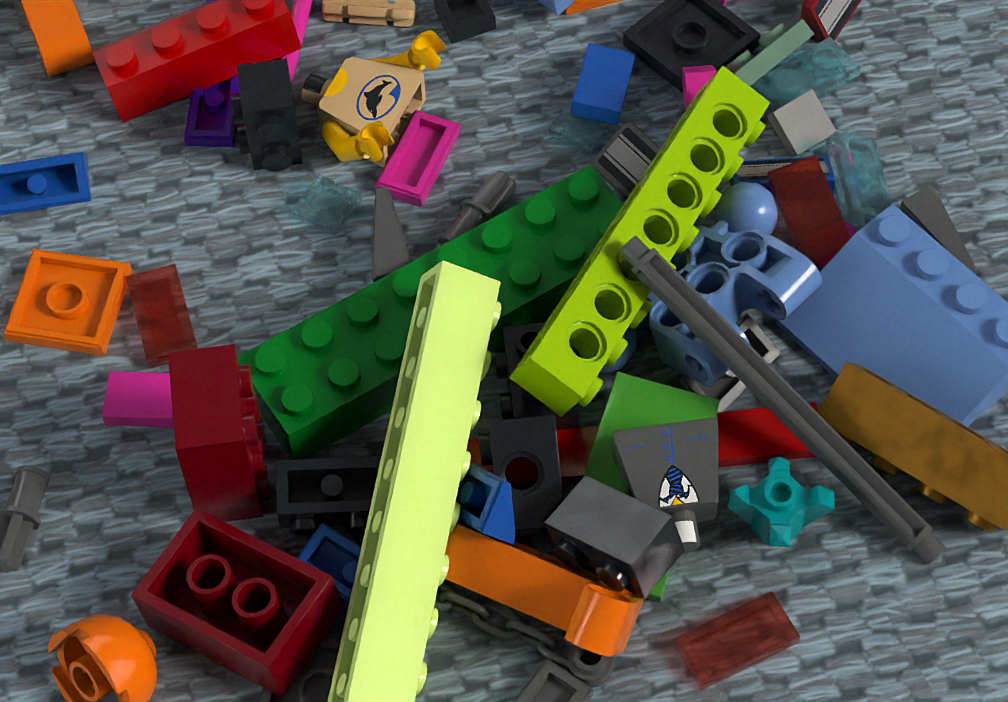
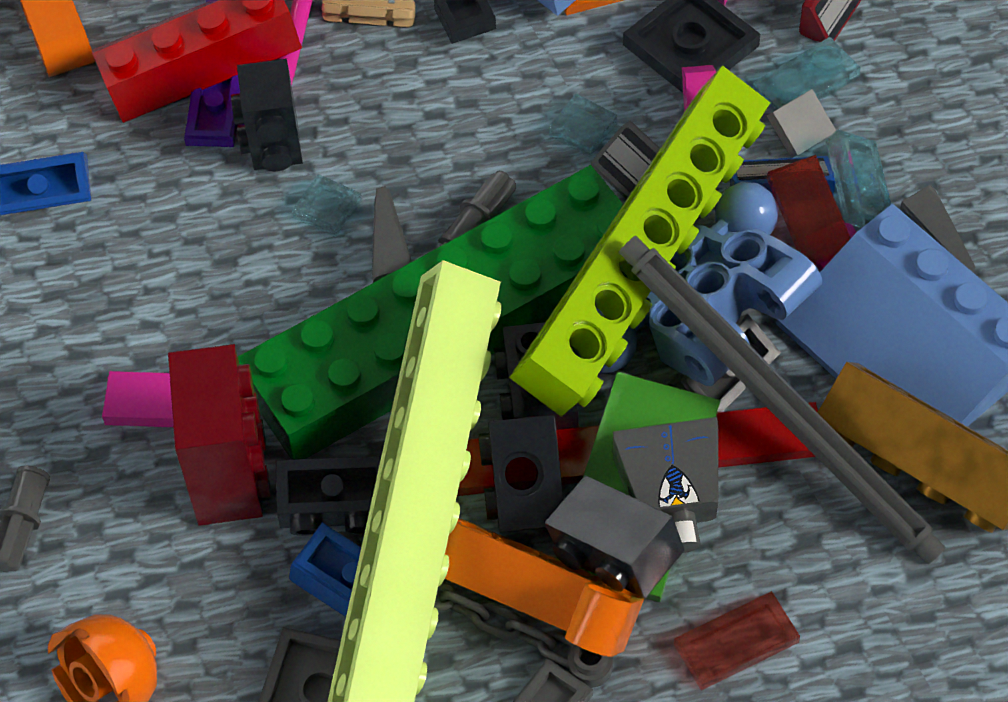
orange tile [3,249,132,356] -> none
clear red tile [125,264,198,369] -> none
dark red brick [131,508,345,698] -> none
torso [301,30,446,168] -> none
dark pink tile [375,110,461,207] -> none
blue slope [456,462,515,544] -> none
blue tile [570,43,636,125] -> none
sand green plate [725,19,814,86] -> none
teal rock [727,457,835,547] -> none

